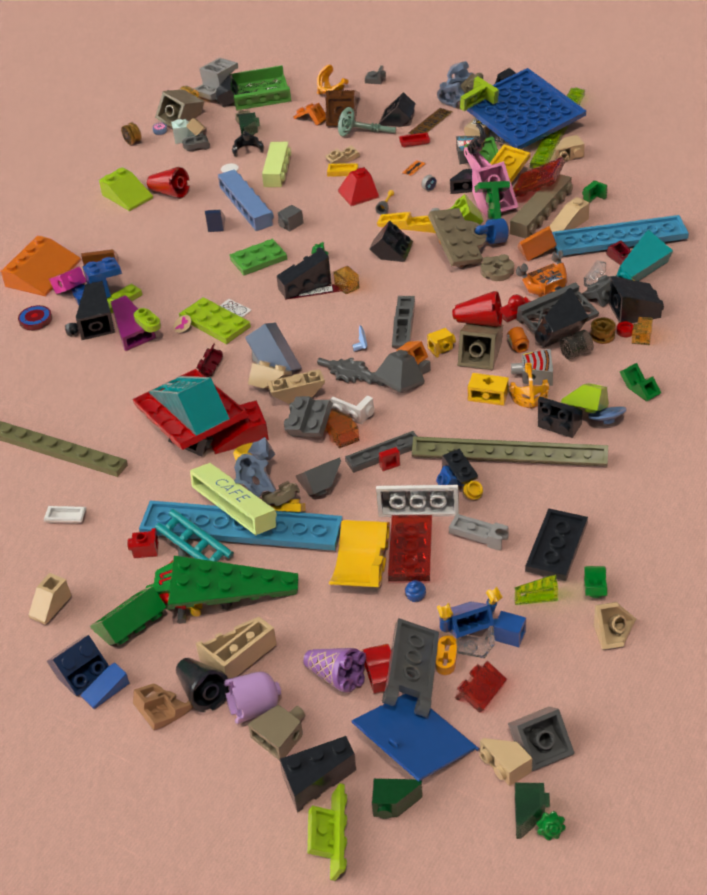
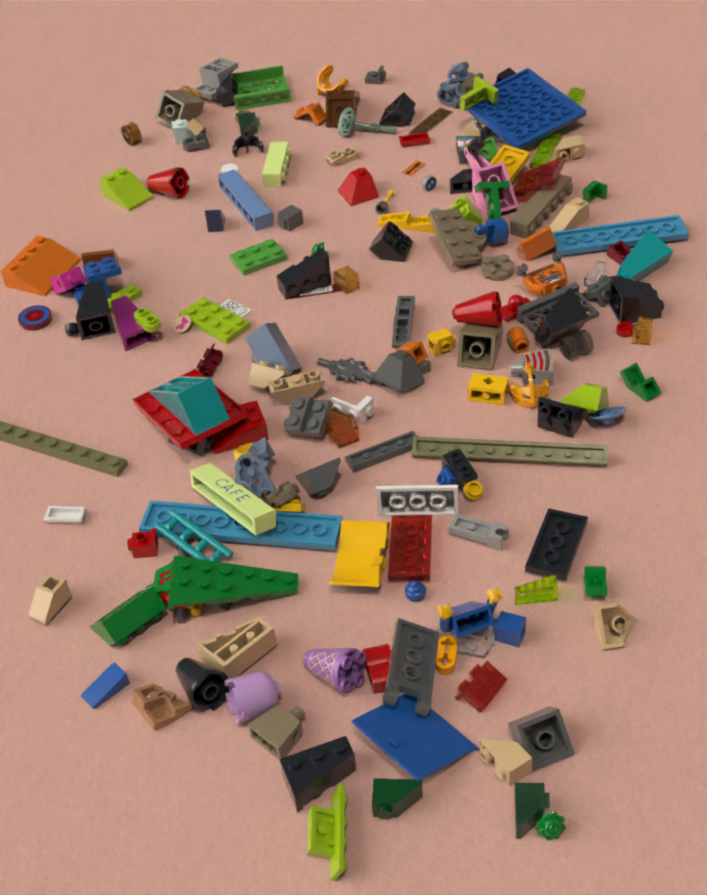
dark blue slope [47,635,109,696] -> none
medium blue tile [152,123,167,135] -> none
yellow tile [327,163,359,177] -> none
light blue bar [352,325,367,352] -> none
red plate [379,447,400,471] -> none
pearl gold wheel [590,317,616,344] -> none

